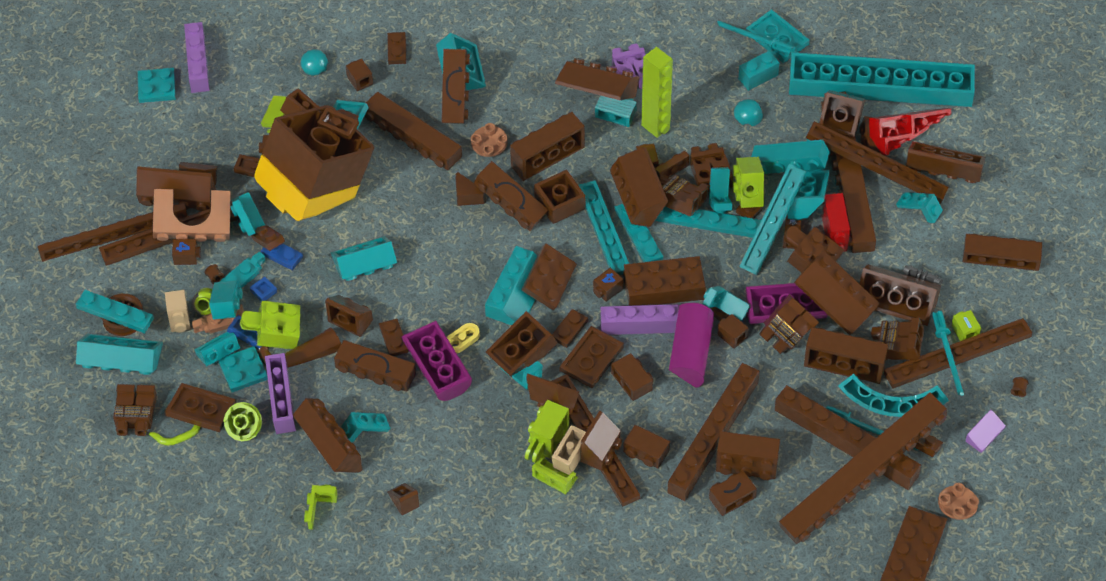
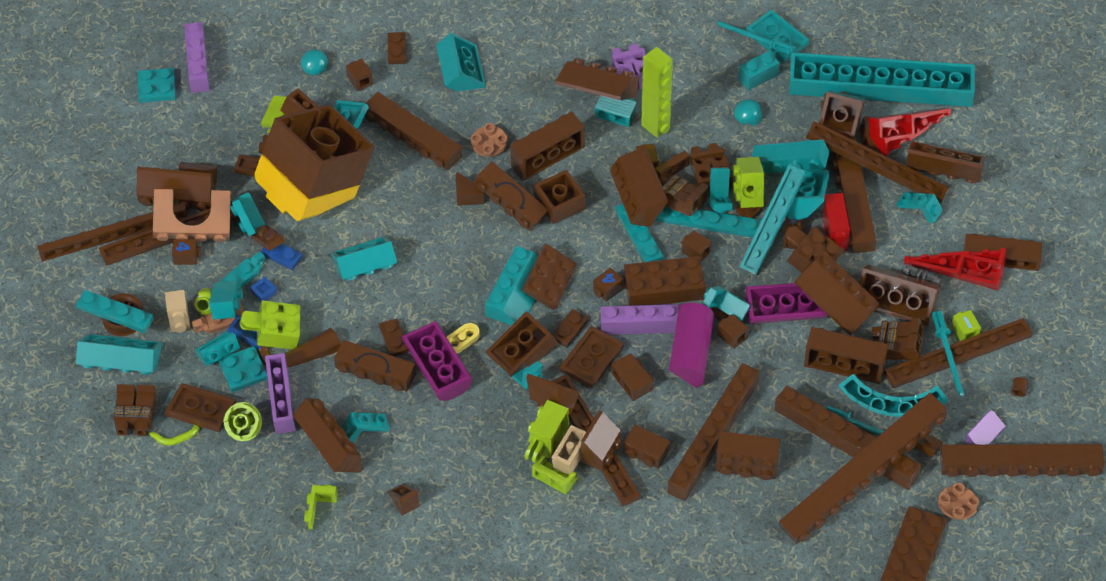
reddish brown axle [205,264,224,284] -> none
reddish brown slope [317,107,359,140] -> none
reddish brown slope [325,295,373,337] -> none
reddish brown brick [442,49,470,124] -> none
teal plate [578,180,629,276] -> none
reddish brown brick [709,471,757,516] -> none
reddish brown hips [759,294,819,354] -> none
none -> reddish brown brick [681,230,712,262]
none -> red wedge [903,248,1007,291]
none -> reddish brown brick [940,444,1105,477]

